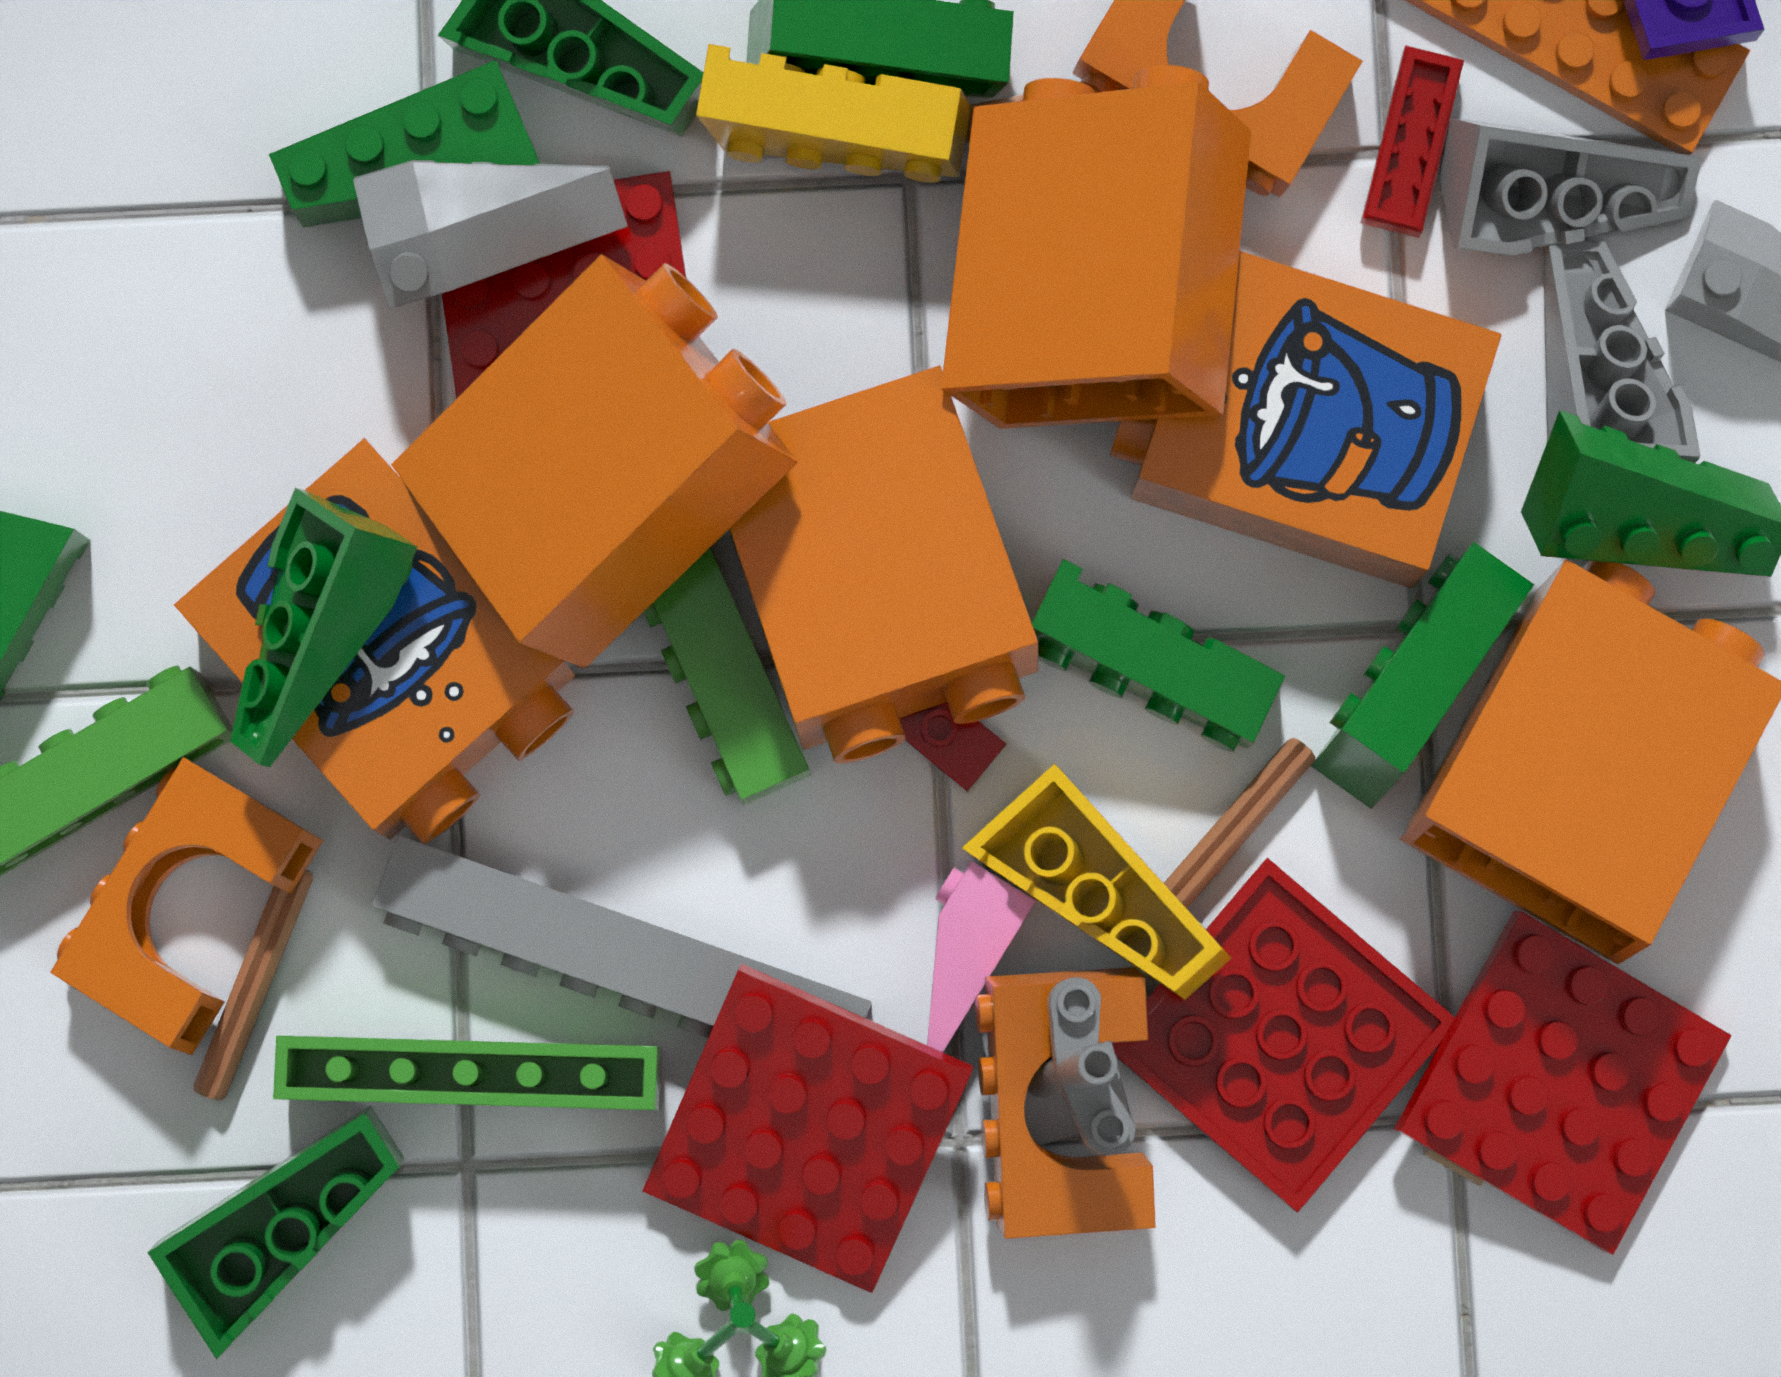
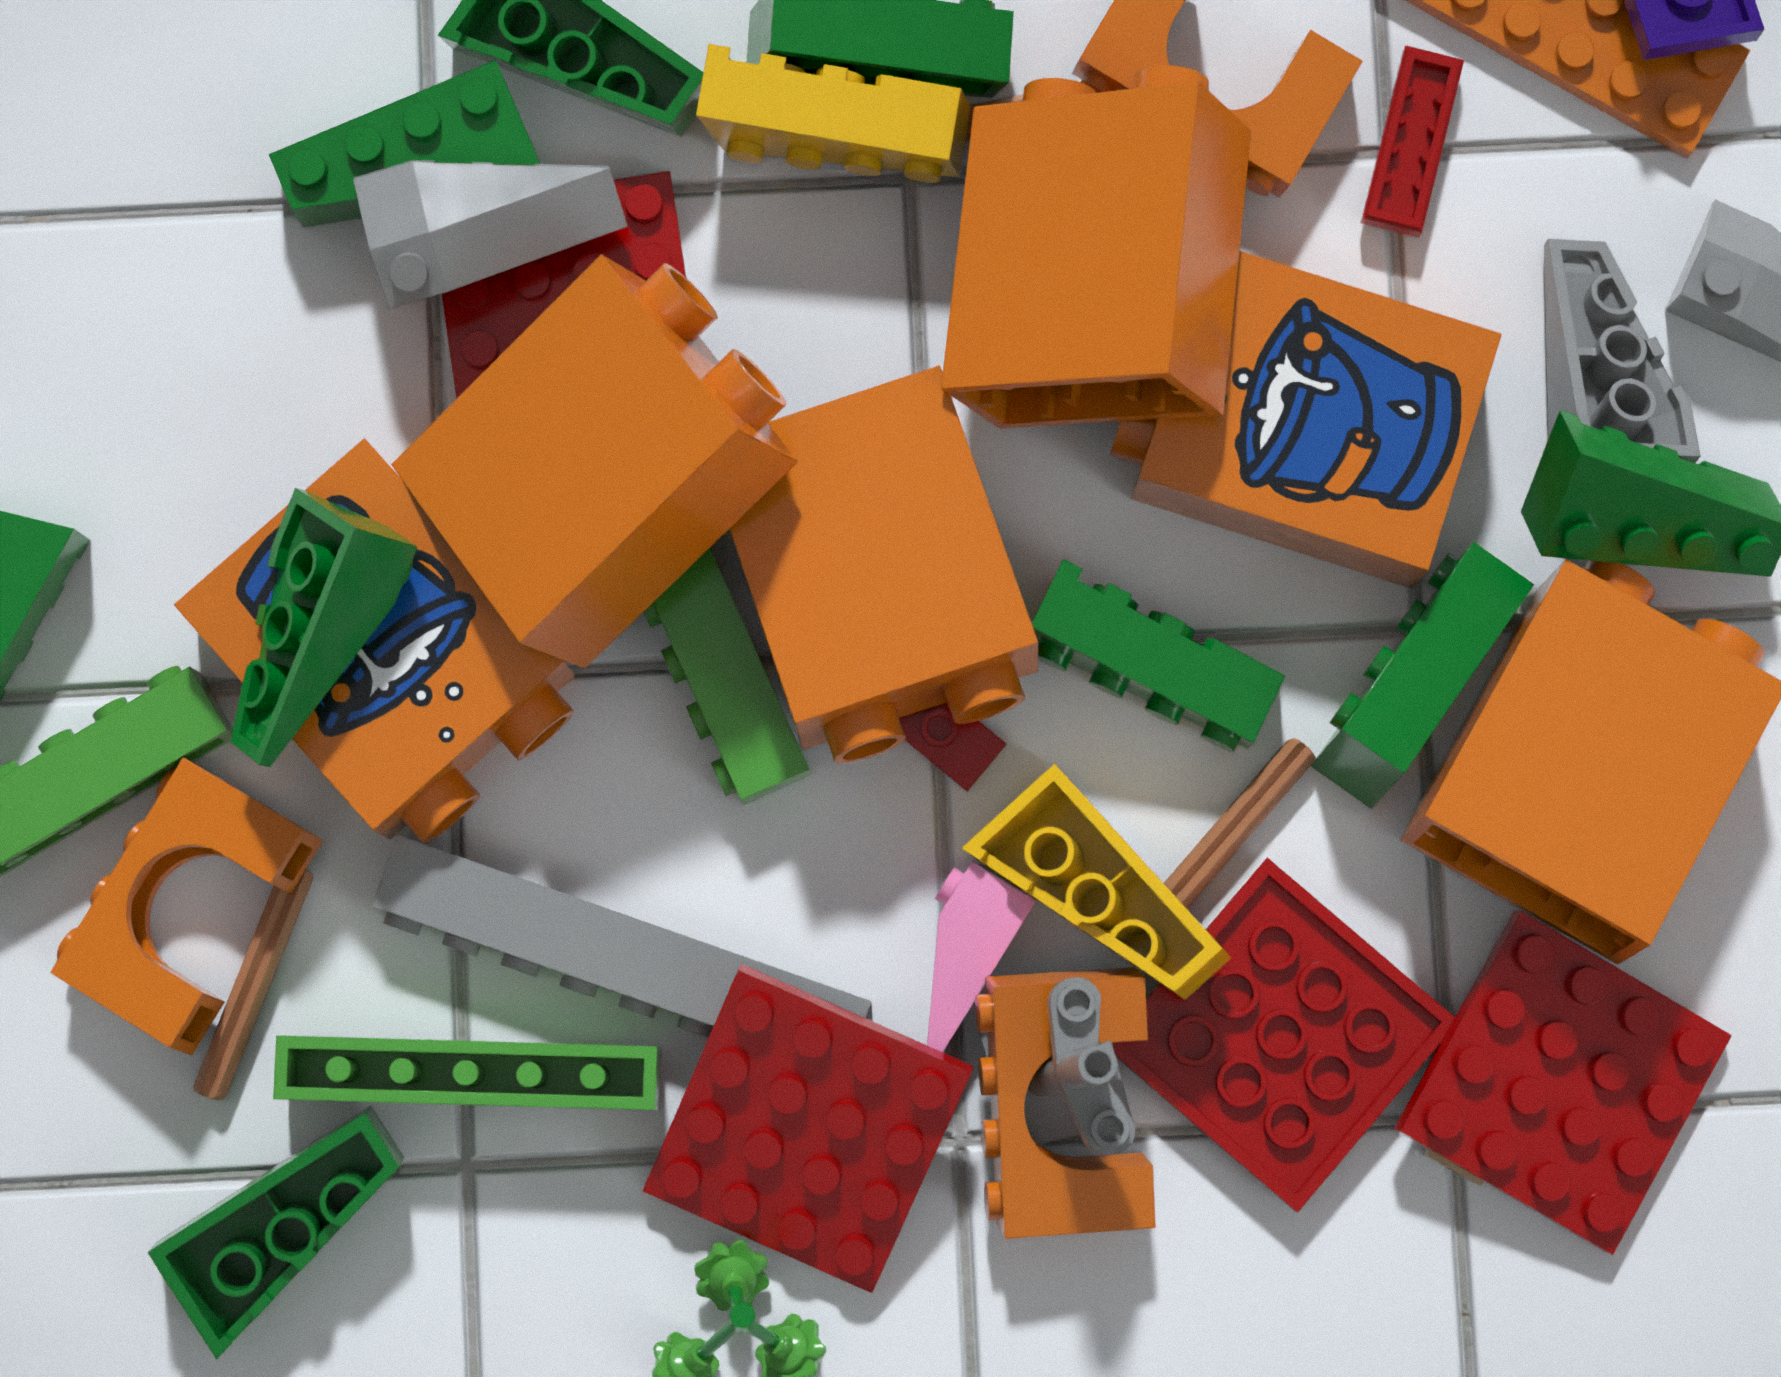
light grey wedge [1439,118,1702,256] -> none

